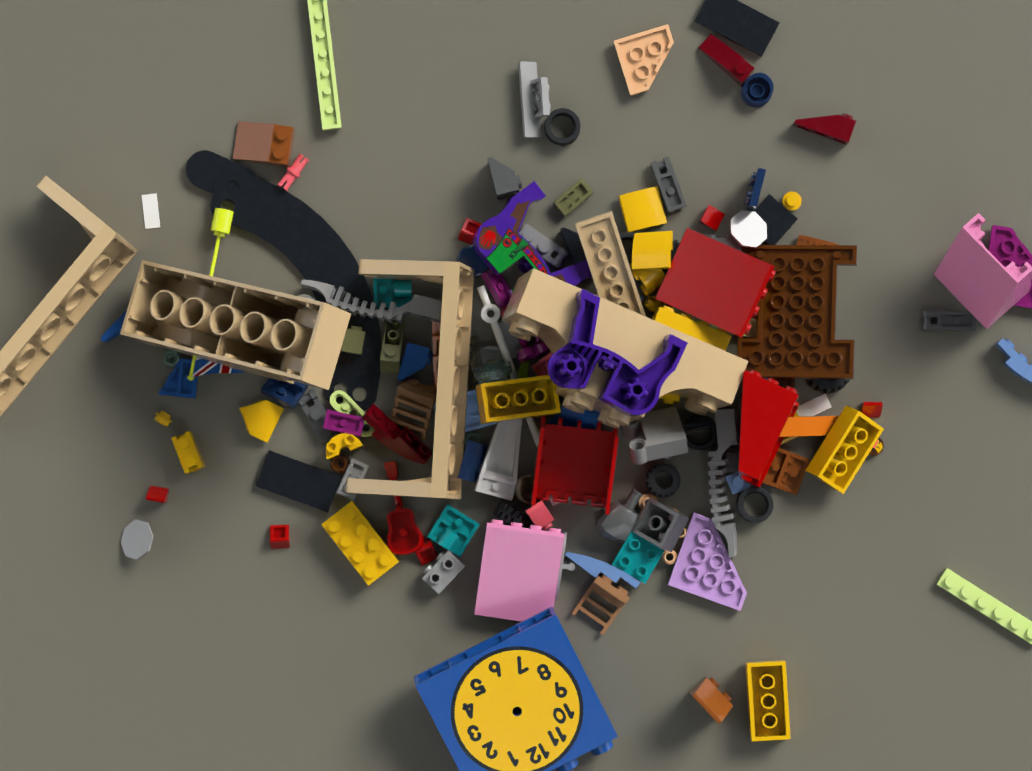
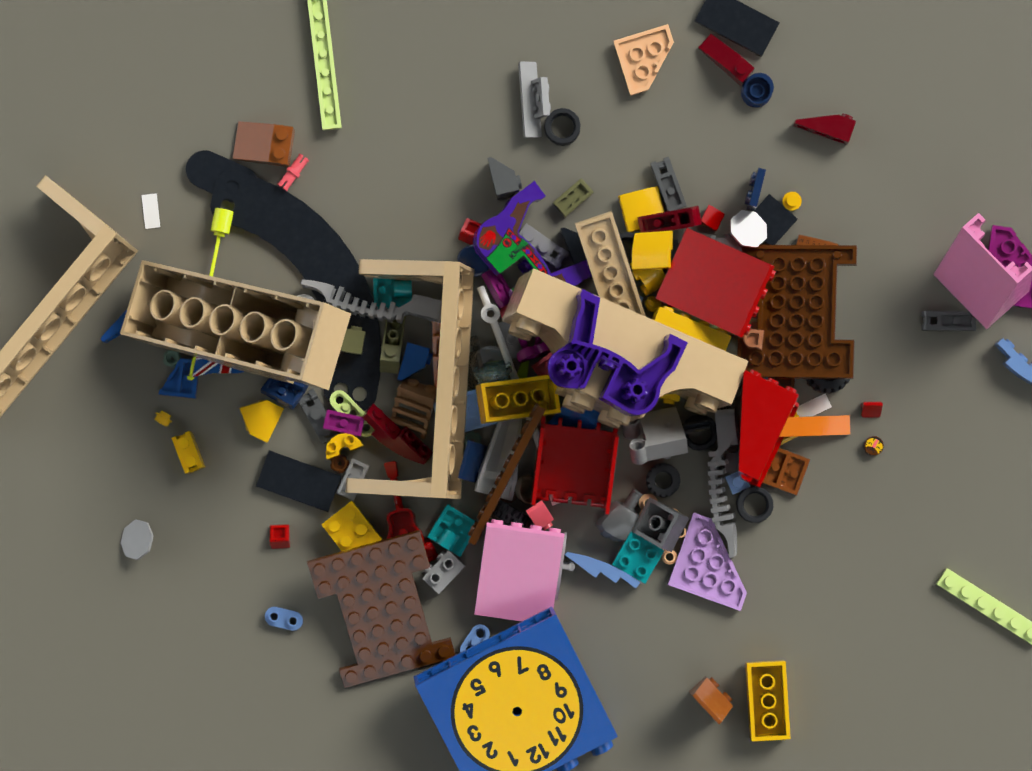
red slope [146,486,169,503] -> none
medium nougat plate [571,575,630,635] -> none
yellow brick [805,405,884,494] -> none
none -> medium blue plate [265,607,303,631]
none -> reddish brown piece [307,530,456,688]
none -> medium blue plate [460,624,490,653]
none -> reddish brown plate [468,400,549,545]
none -> dark red slope [638,206,702,233]
none -> nougat tile [743,329,764,351]

